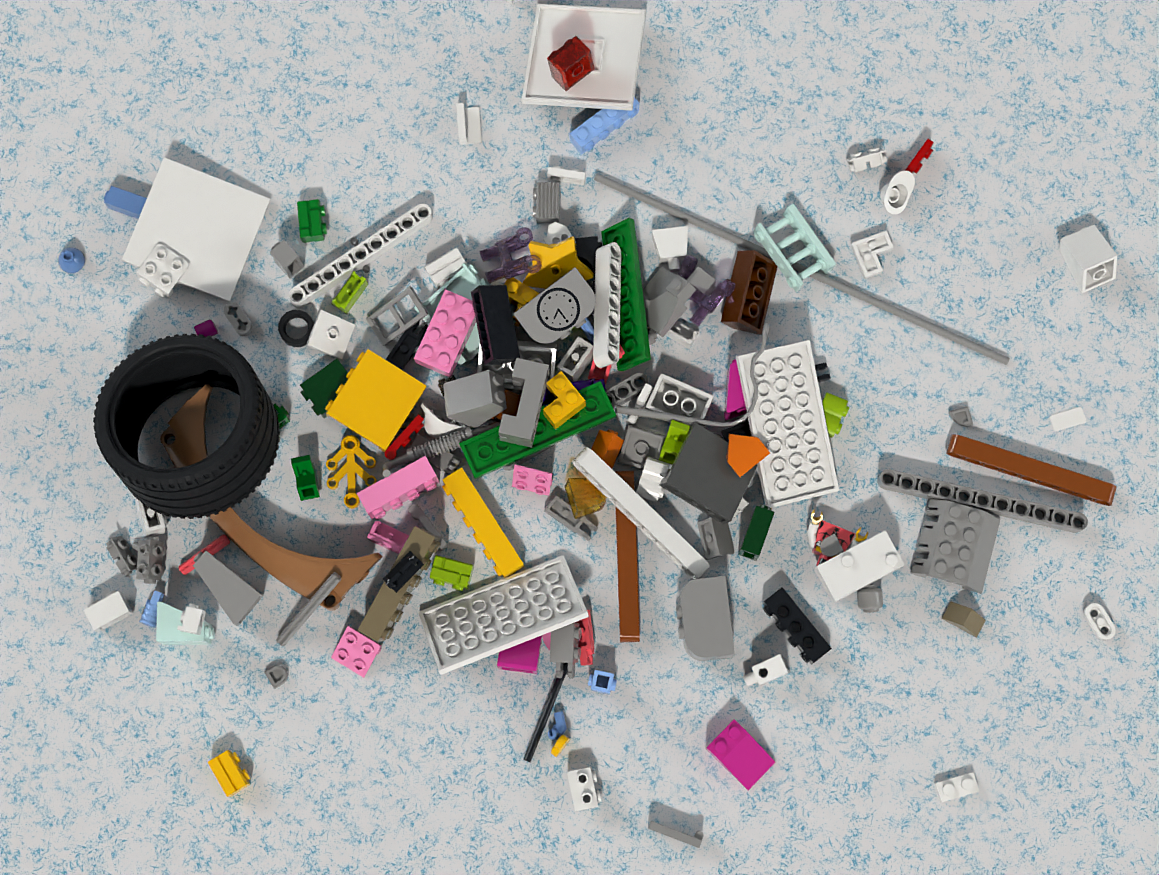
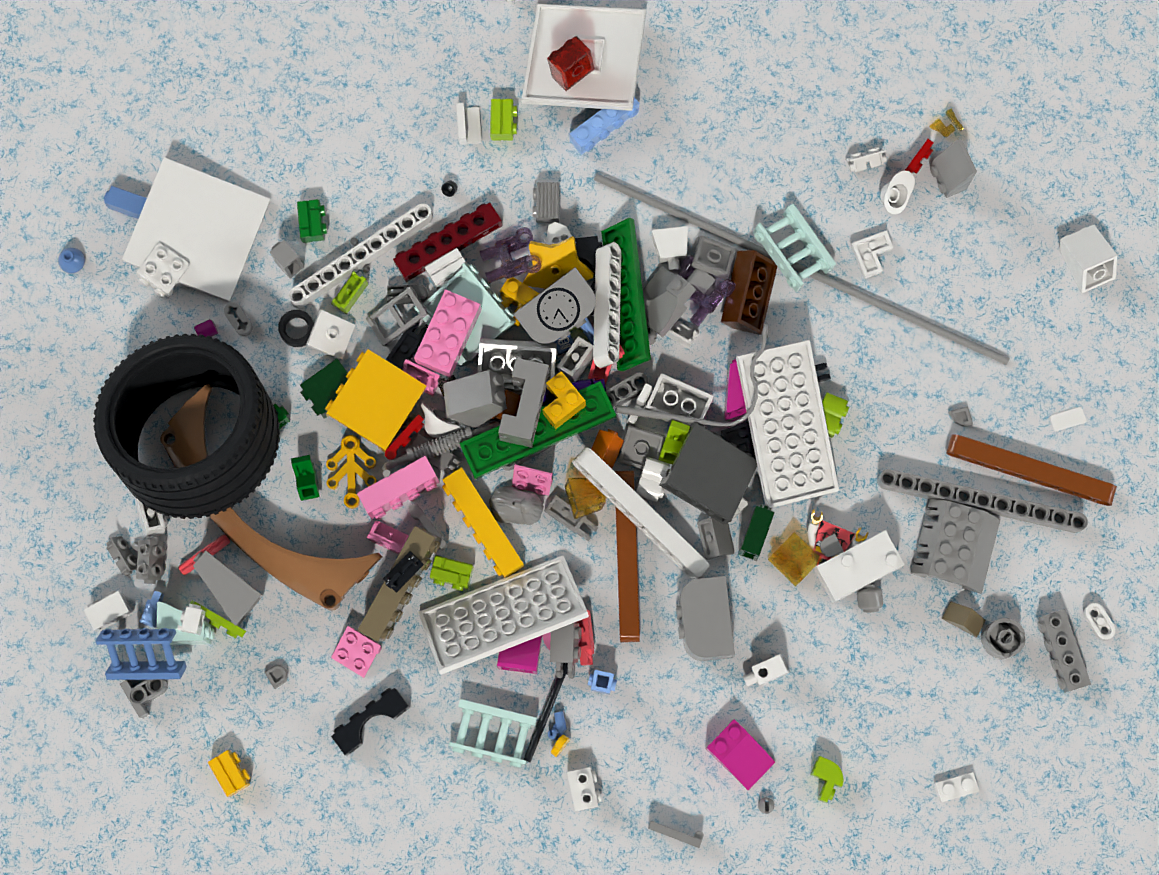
light grey axle [276,572,341,646] -> none
black brick [471,285,520,365] -> none
white plate [547,166,586,186] -> none
orange slope [726,434,770,477] -> none
black brick [762,587,832,665] -> none
none -> medium blue fence [95,628,187,680]
none -> light grey tile [120,679,168,719]
none -> lime wing [188,600,246,639]
none -> black arch [331,688,410,756]
none -> dark grey arm [387,285,428,304]
none -> dark red brick [393,202,502,282]
none -> bright pink hinge [402,360,441,396]
none -> black hinge [441,180,458,197]
none -> light aqua fence [449,699,537,768]
none -> light grey hair [489,486,543,525]
none -> lime brick [490,99,517,141]
none -> tile [554,335,574,355]
none -> light grey tile [691,235,736,280]
none -> light grey hinge [758,797,774,814]
none -> clear yellow hinge [768,532,822,587]
none -> lime brick [811,756,844,803]
none -> clear yellow piece [929,108,964,137]
none -> light grey slope [930,138,977,198]
none -> light grey brick [981,618,1025,660]
none -> light grey brick [1037,609,1091,693]

